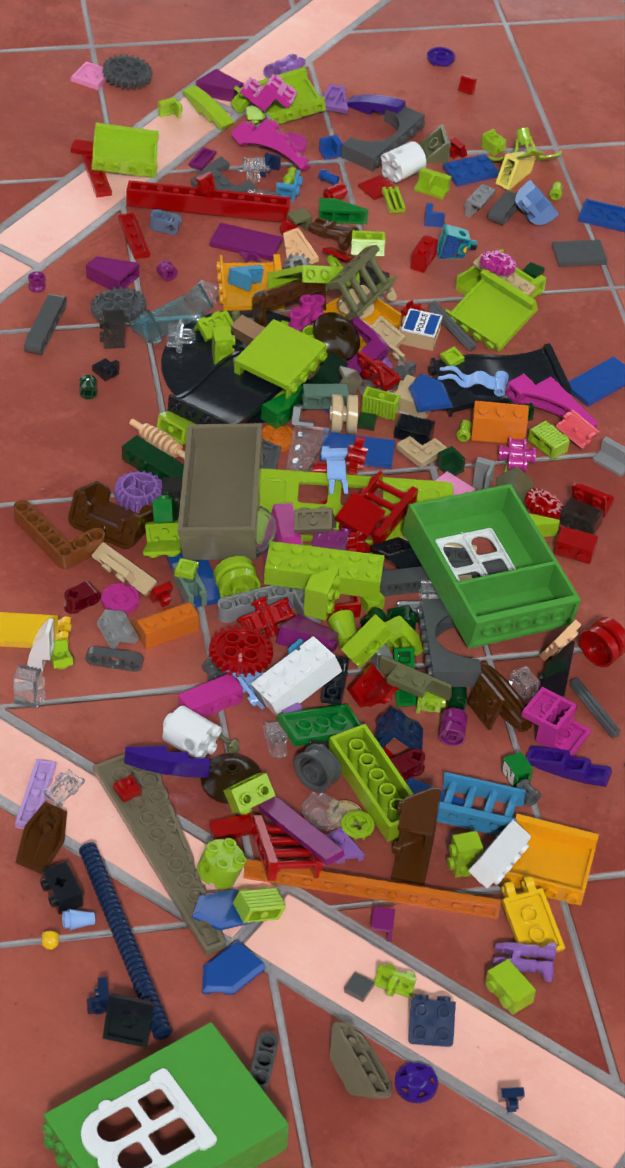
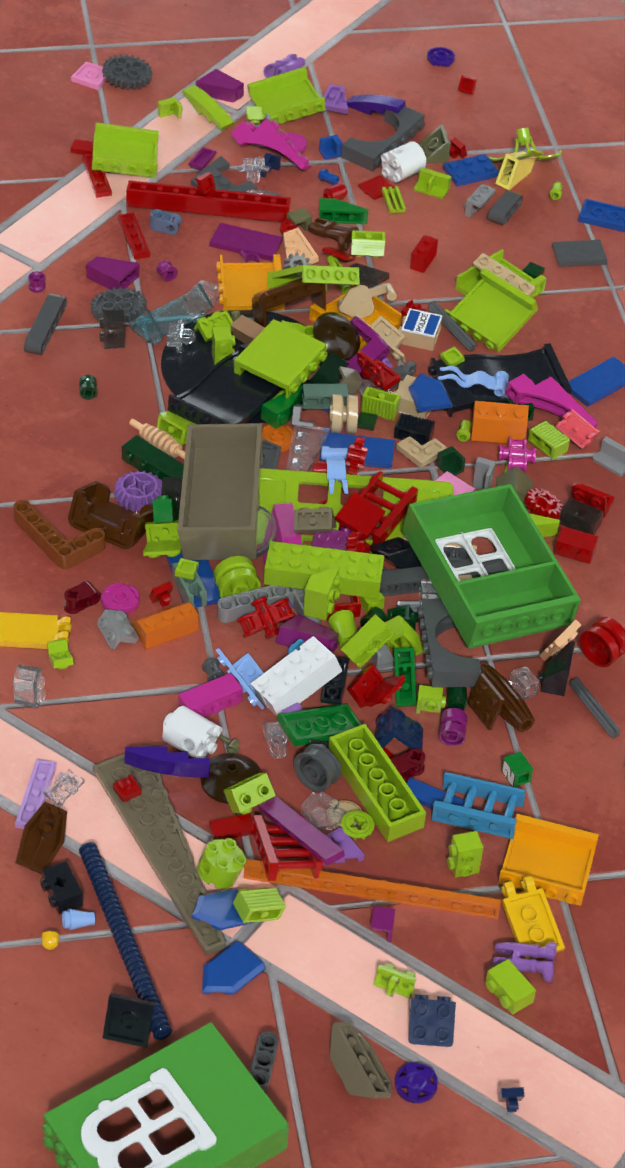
white slope [27,618,54,673] -> none
dark grey beam [85,646,144,672] -> none
dark blue bracket [86,977,109,1015] -> none
black bracket [92,358,119,382] -> none
tan bracket [92,542,157,596] -> none
red gear [208,624,273,678] -> none
dark azure slope [228,265,264,291] -> none
lime bracket [230,86,251,114] -> none
dark pink bracket [240,73,297,112] -> none
dark azure bracket [276,170,303,202] -> none
lime pin [283,167,297,184] -> none
dark pink axle [288,294,325,332] -> none
olive fence [326,244,397,319] -> none
dark grey tile [344,972,375,1002] -> none
olive bracket [379,655,452,701] -> none
reddish brown windscreen [391,786,442,885] -> none
blue panel [424,203,445,228] -> none
torso [437,224,477,259] -> none
white brick [468,820,532,889] -> none
dark pink gear [480,251,517,276] -> none
lime brick [481,128,506,156] -> none
medium blue brick [515,179,559,225] -> none
dark grey bush [515,779,542,806] -> none
dark pink bracket [521,687,591,756] -> none
dark purple slope [526,746,612,787] -> none

